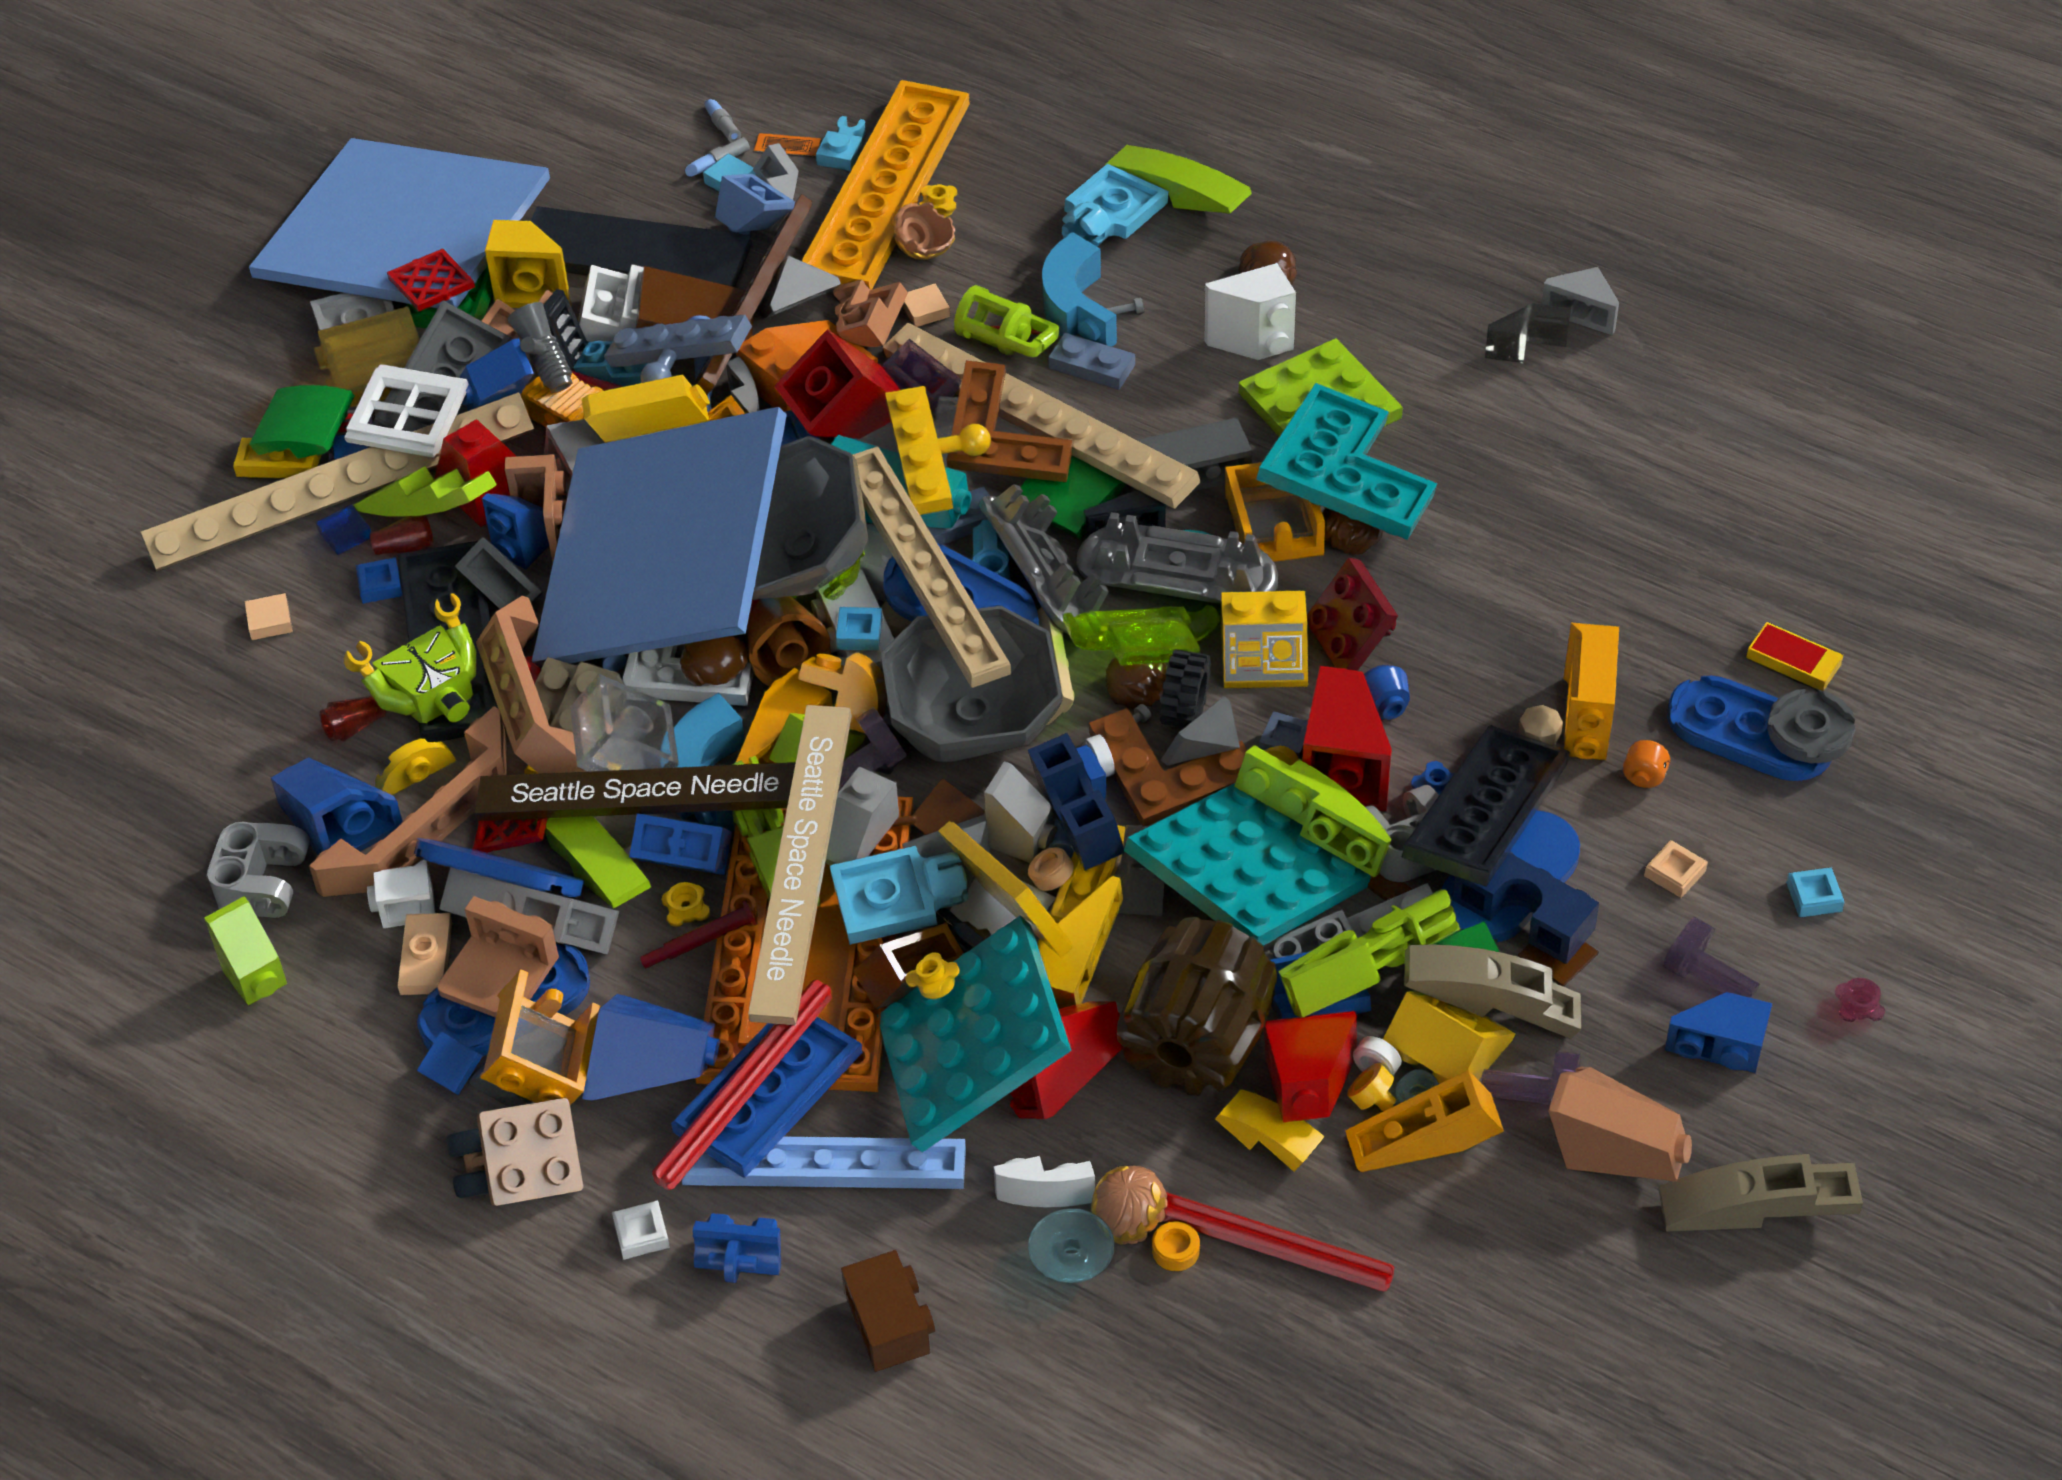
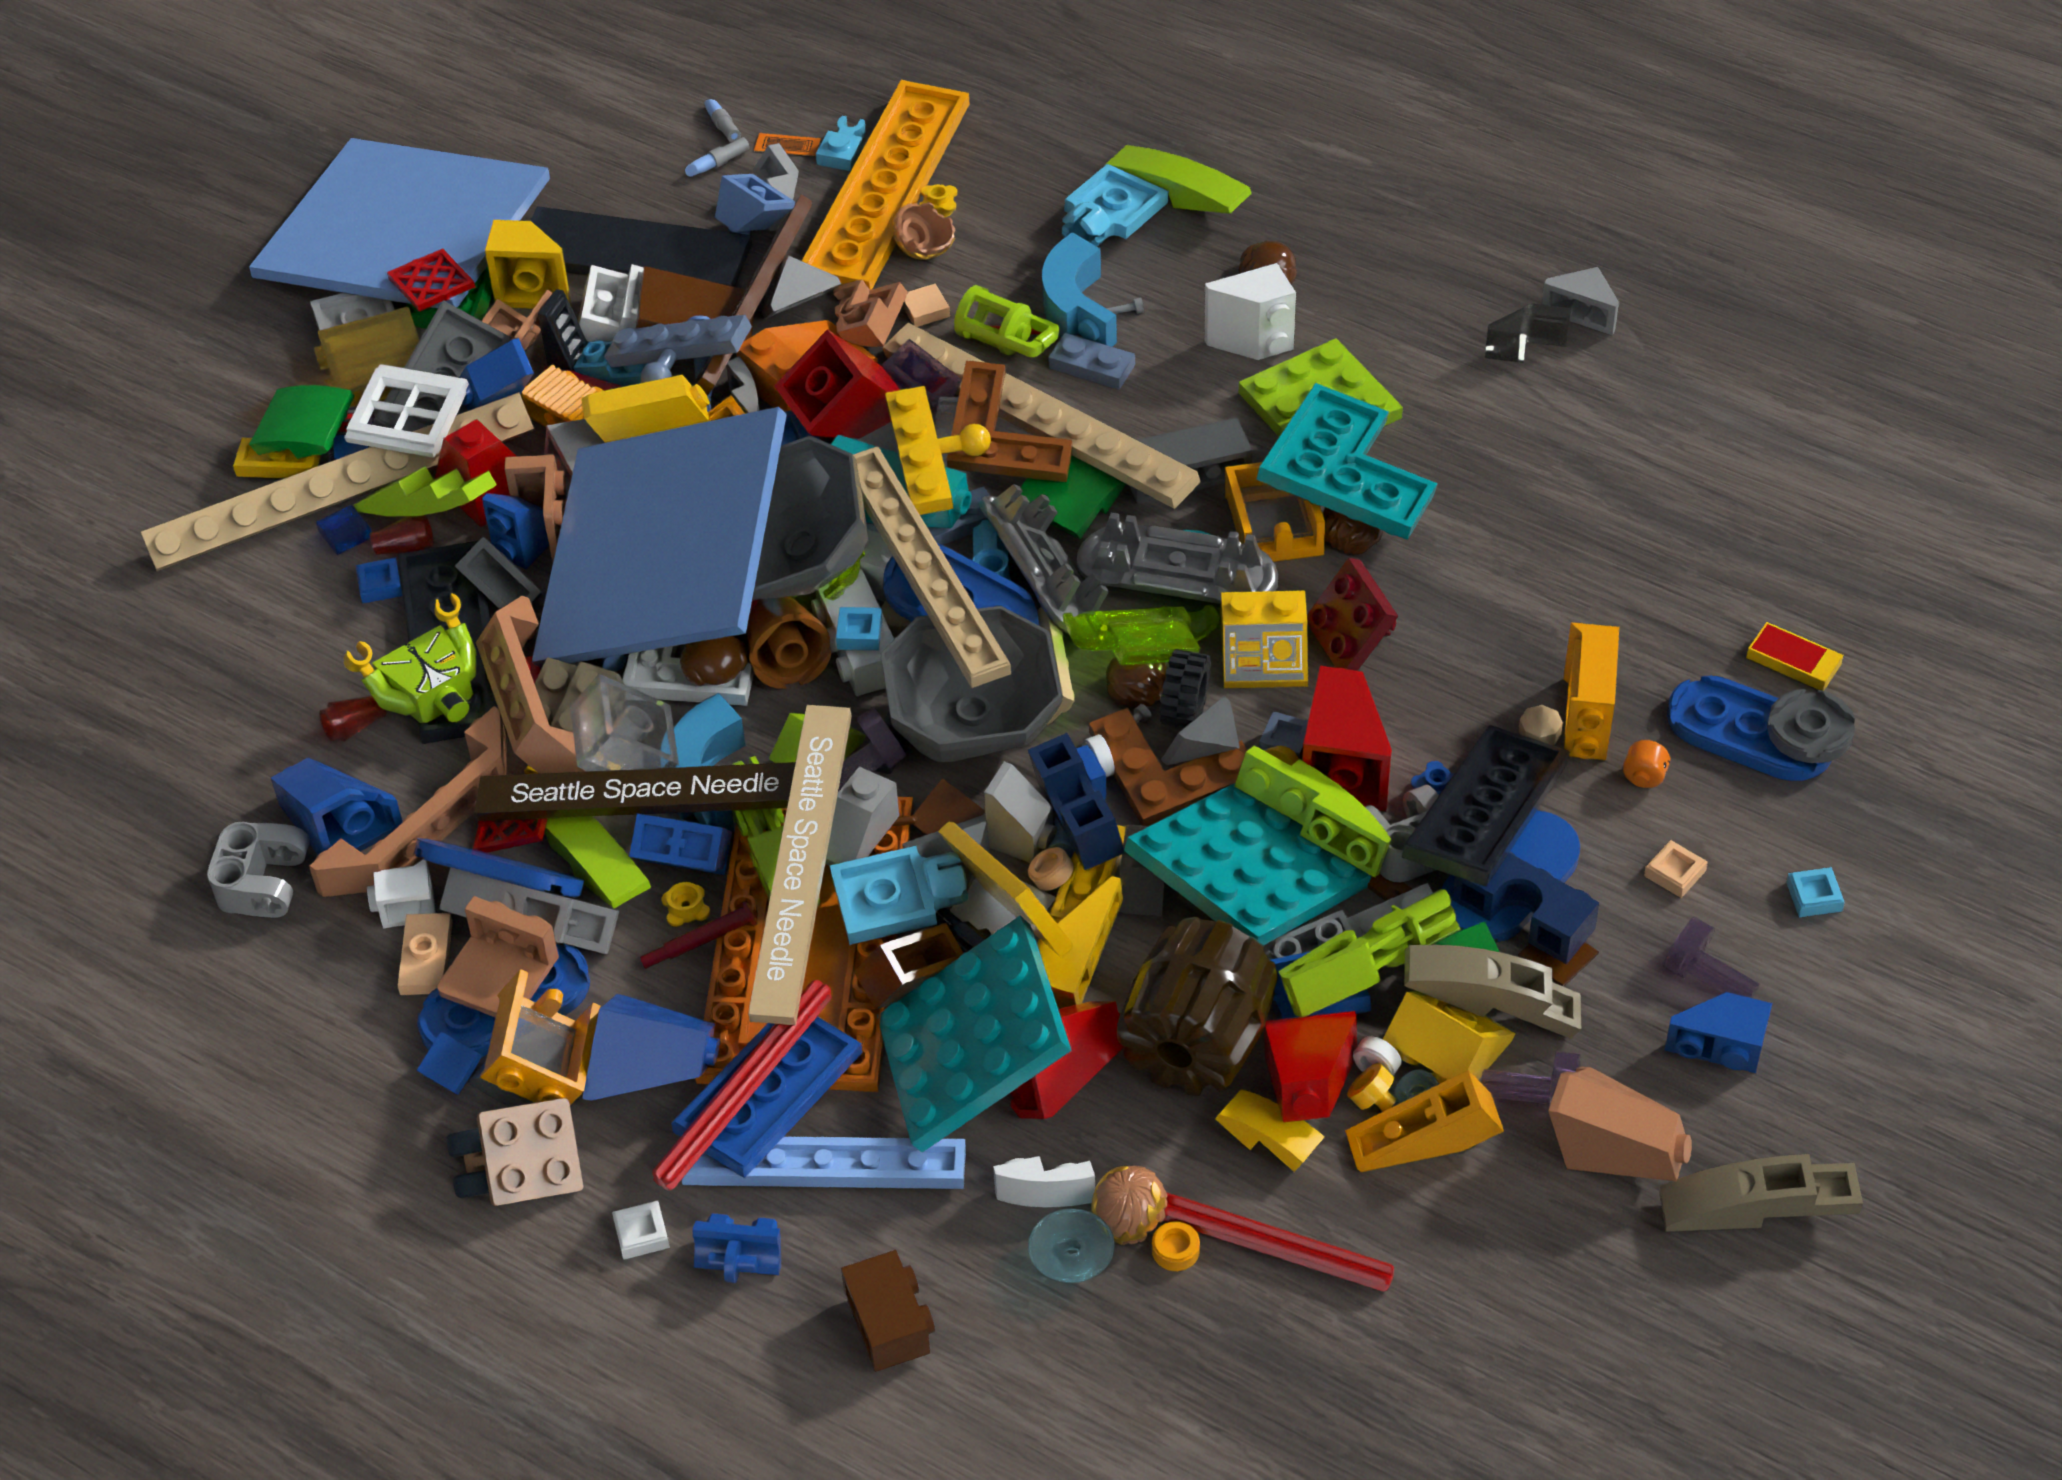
lime slope [204,896,287,1006] -> none
light nougat tile [245,593,293,640] -> none
yellow plate [375,738,457,795] -> none
dark grey piece [507,302,573,393] -> none
medium azure tile [703,153,756,191] -> none
light orange slope [736,668,833,764] -> none
light orange brick [798,652,887,735] -> none
yellow plate [905,953,960,999] -> none
black slope [1084,490,1166,540] -> none
blue cone [1364,665,1410,720] -> none
clear pink plate [1835,978,1885,1022] -> none

